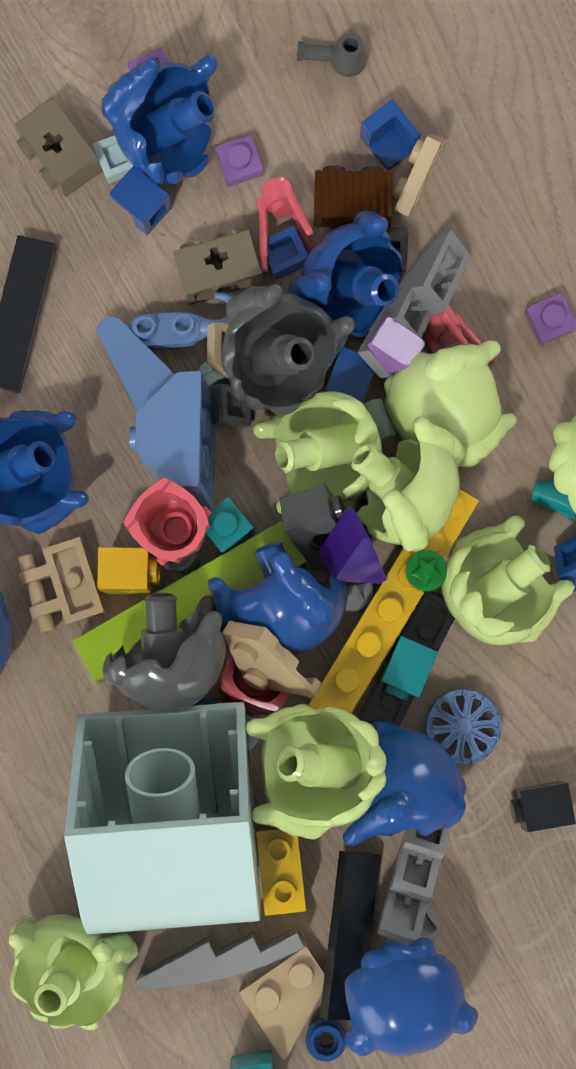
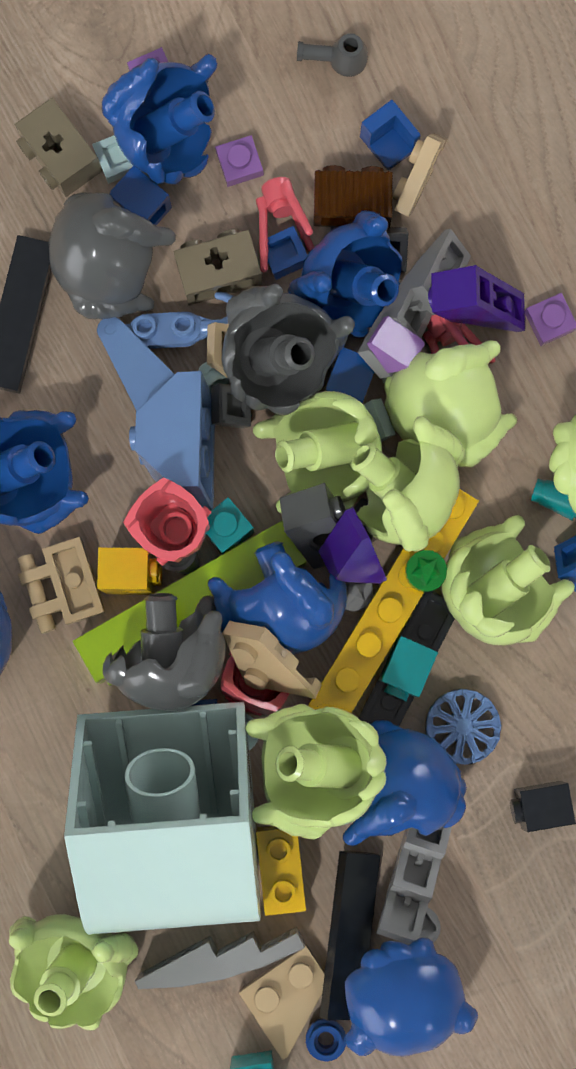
none -> dark grey piece [48,193,176,320]
none -> dark purple slope [428,265,525,332]

